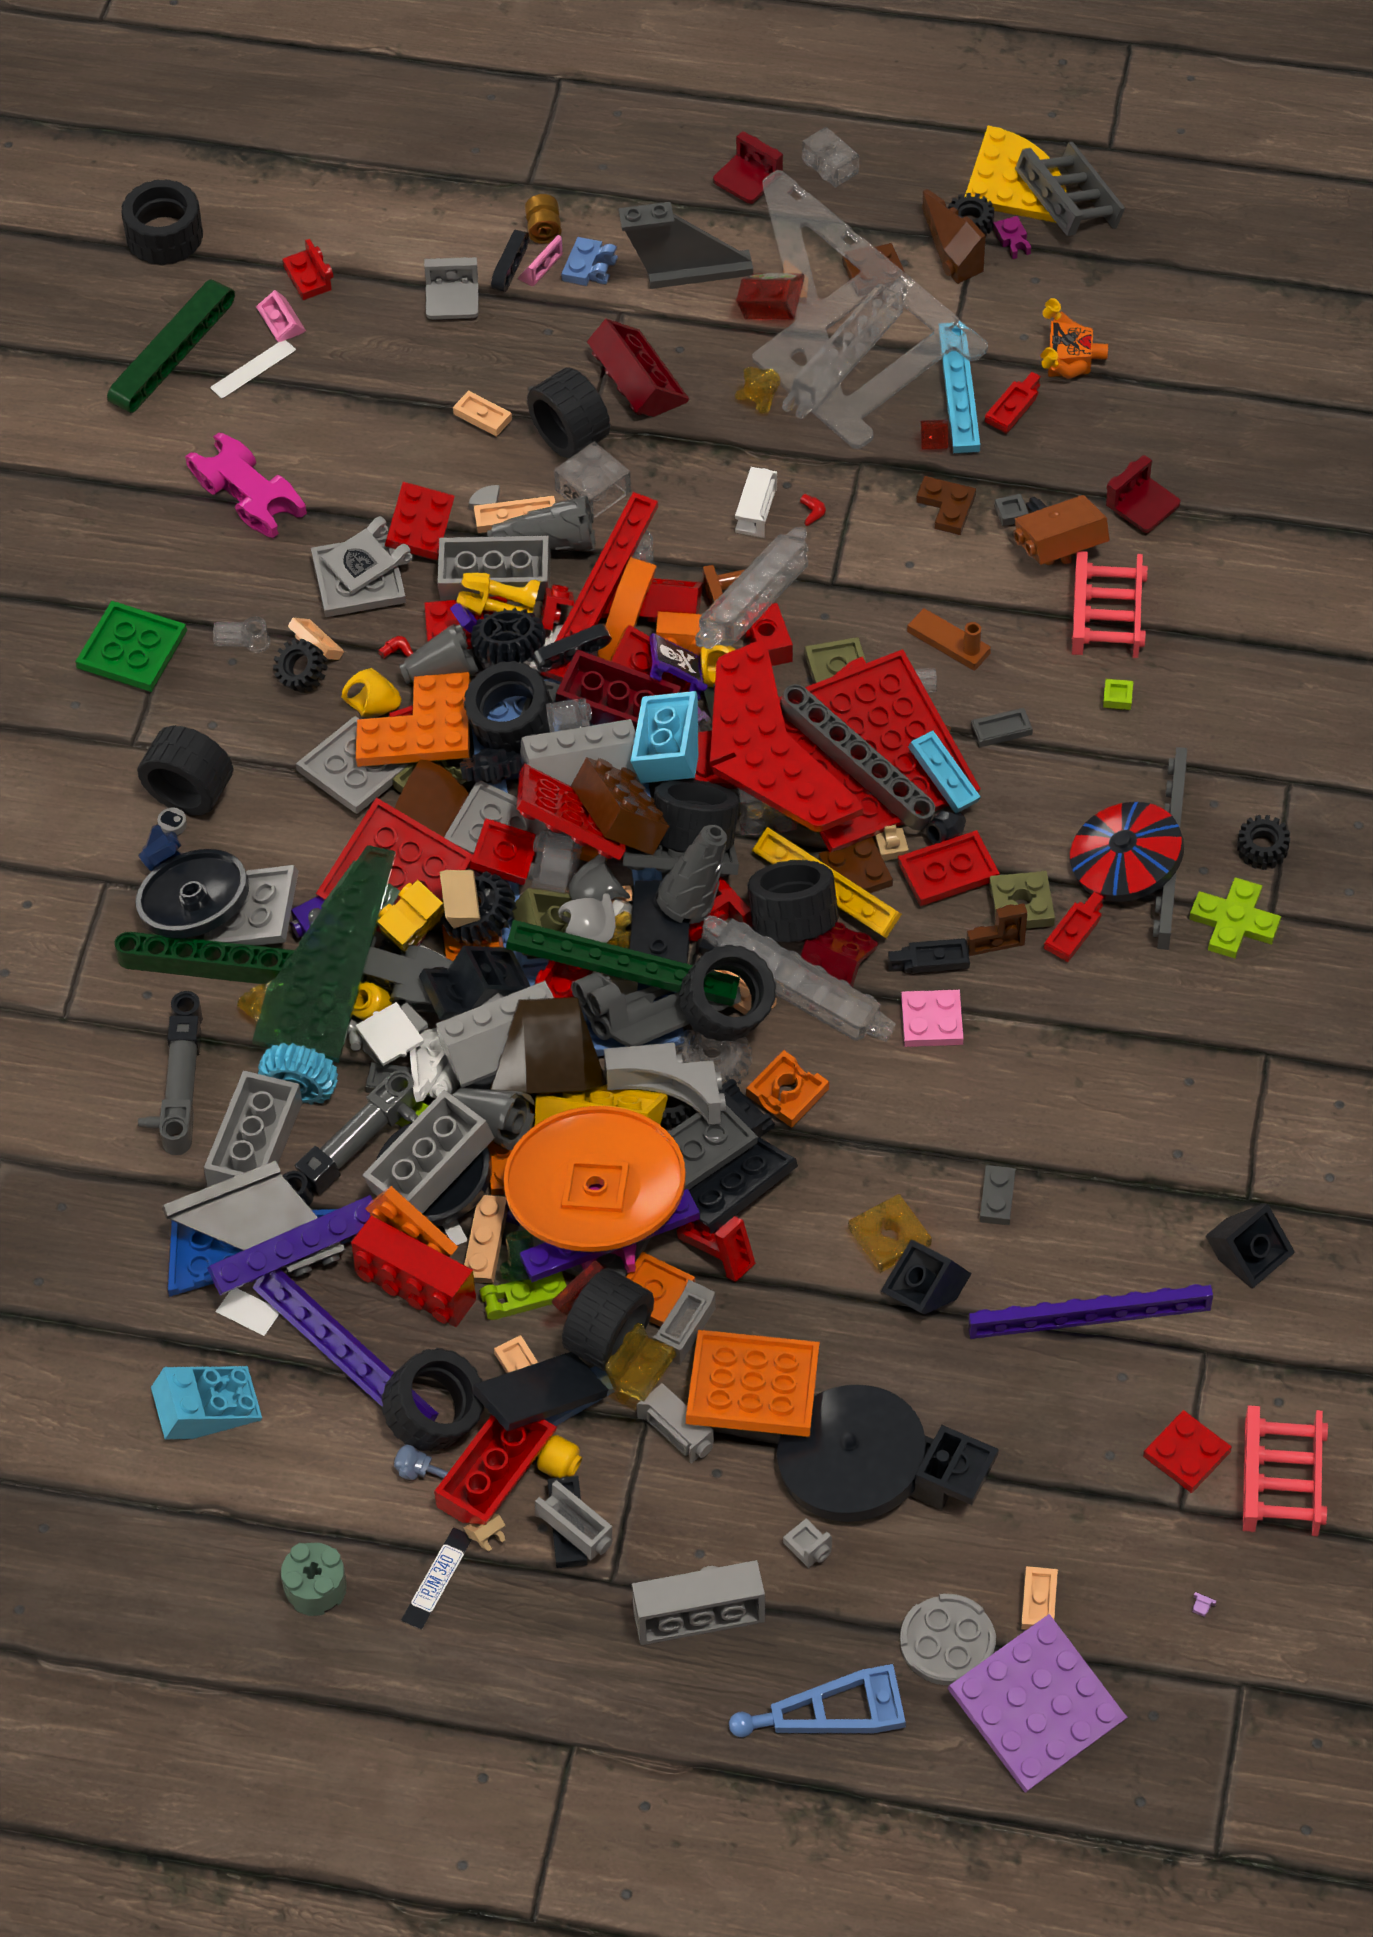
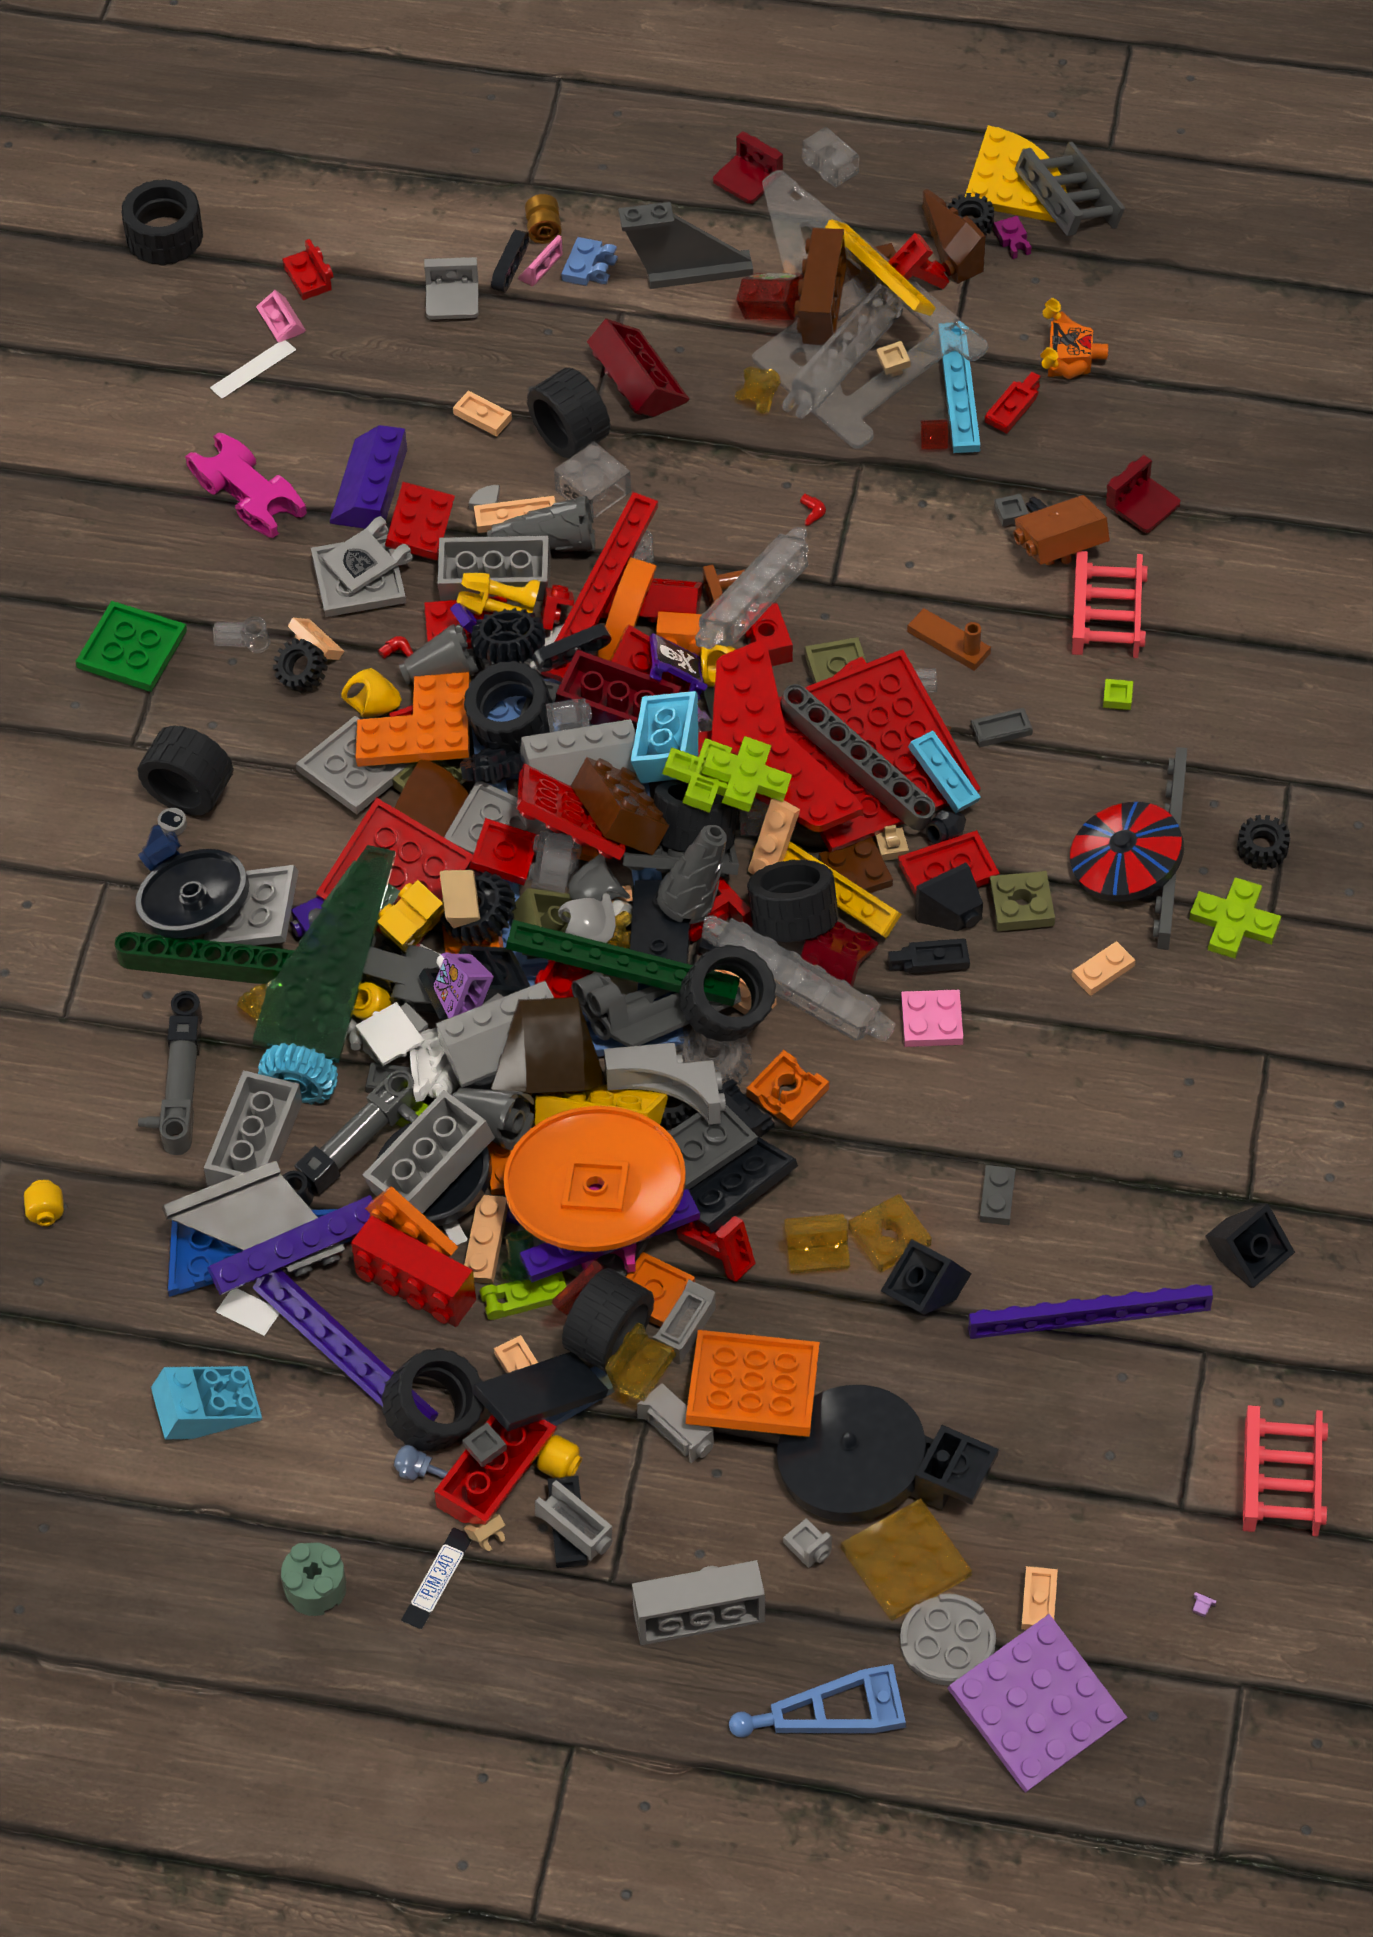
dark green beam [107,279,235,413] -> none
white window [735,467,777,538] -> none
reddish brown plate [916,476,976,535] -> none
reddish brown plate [966,903,1027,956] -> none
red hinge [1044,891,1104,962] -> none
red plate [1143,1410,1232,1493] -> none
none -> yellow head [24,1180,64,1226]
none -> dark purple slope [330,425,407,529]
none -> medium lavender torso [434,952,494,1018]
none -> dark grey plate [462,1423,507,1467]
none -> lime plate [662,738,732,813]
none -> lime plate [702,736,792,812]
none -> light nougat plate [748,799,800,875]
none -> clear yellow bracket [784,1214,850,1274]
none -> reddish brown brick [795,227,848,346]
none -> yellow tile [825,219,936,316]
none -> clear yellow plate [841,1499,972,1621]
none -> tan tile [876,341,911,377]
none -> red bracket [888,233,950,289]
none -> black slope [915,862,983,931]
none -> light nougat plate [1072,941,1135,996]

